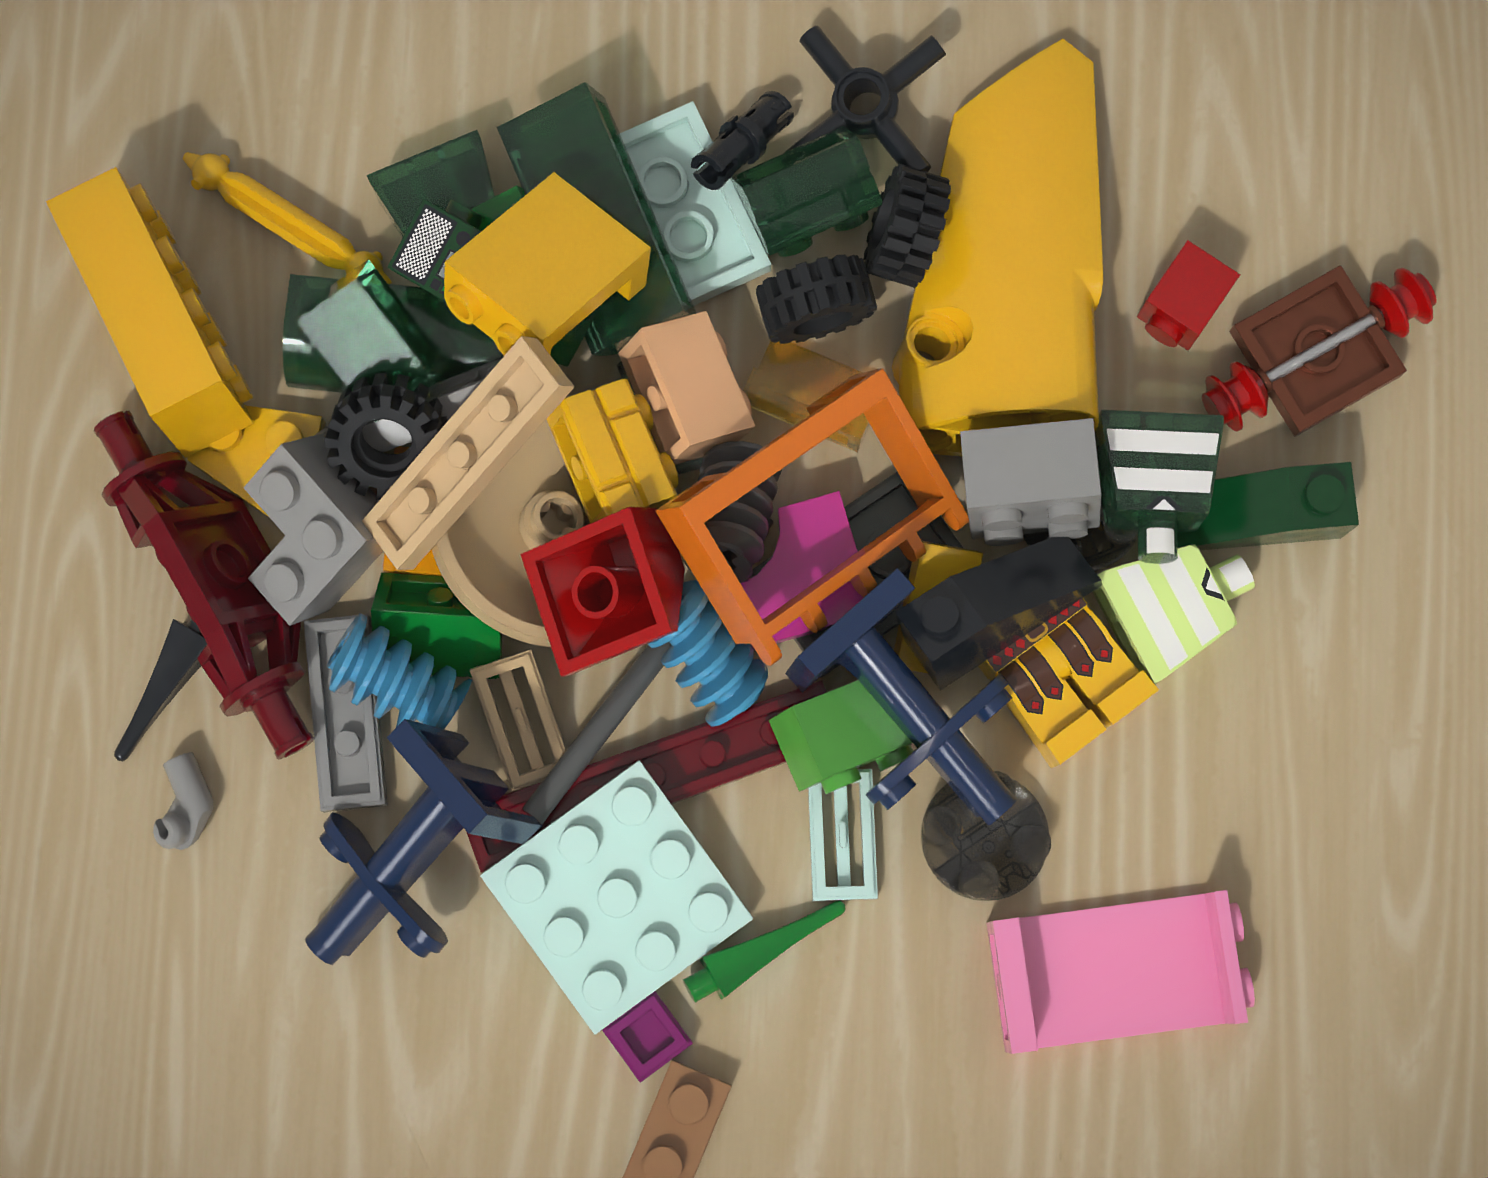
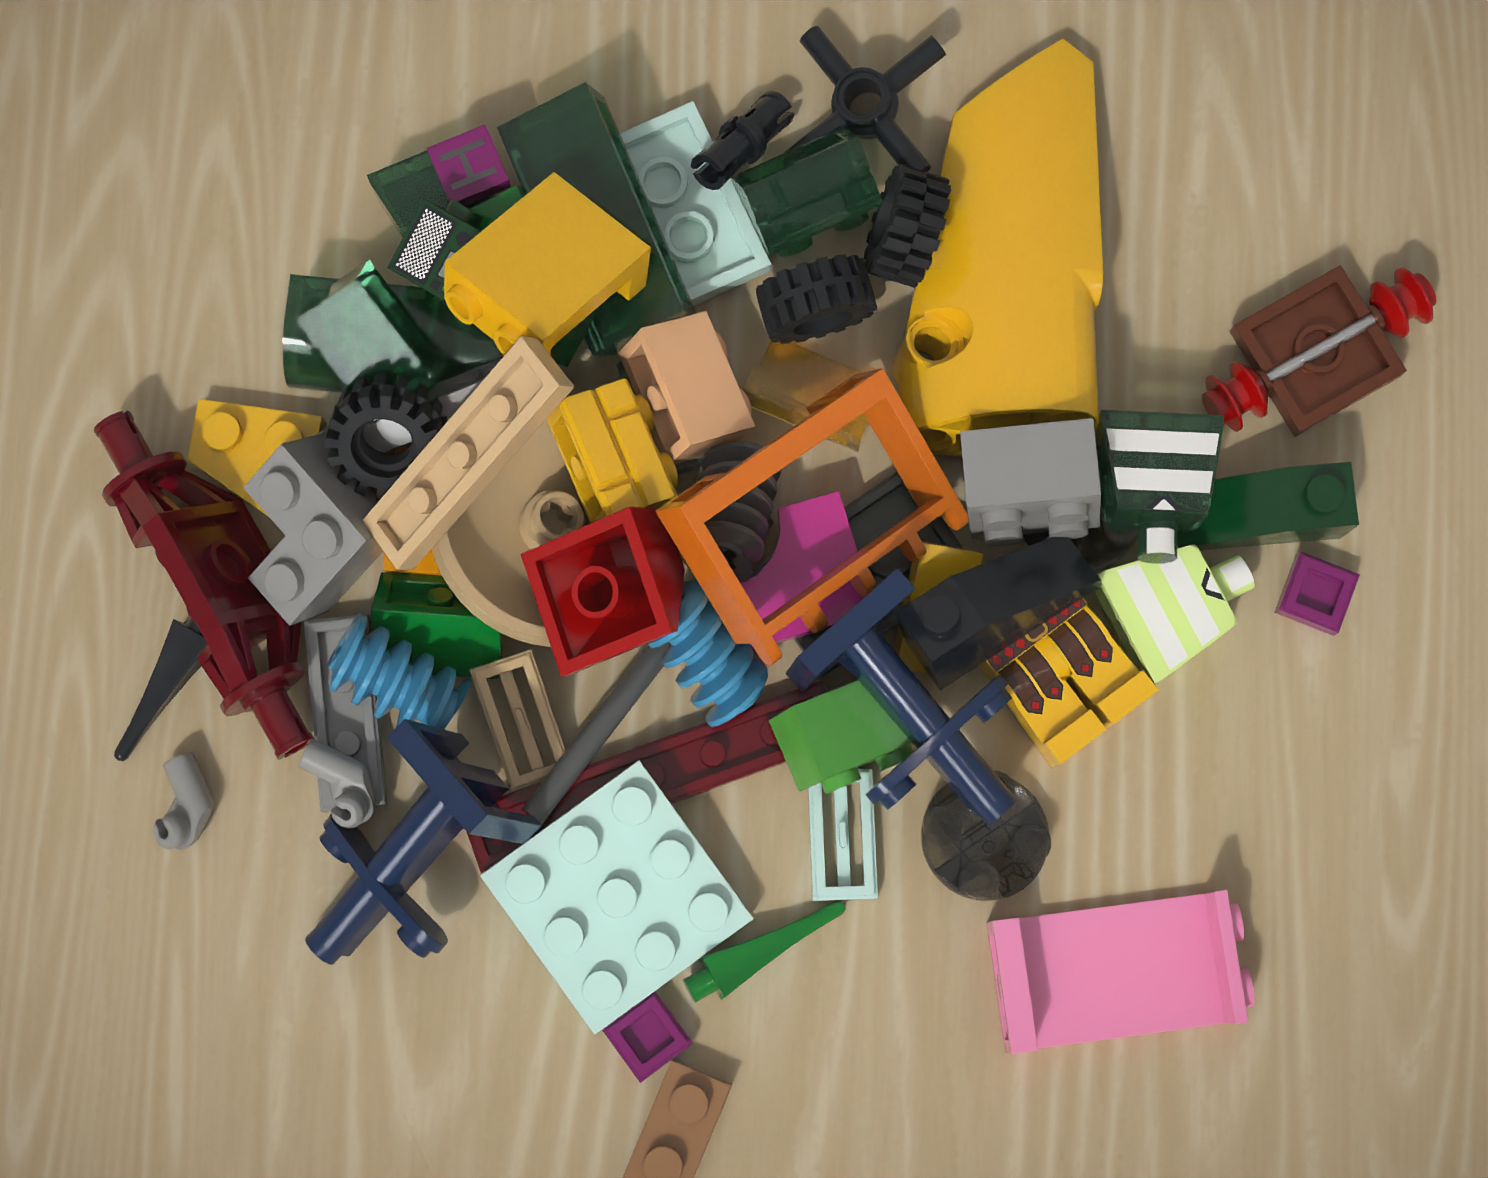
yellow brick [46,167,254,458] -> none
yellow wheel [182,152,392,290] -> none
red brick [1137,240,1241,351] -> none
none -> light grey arm [299,739,376,828]
none -> magenta tile [426,124,511,206]
none -> magenta tile [1274,551,1360,636]

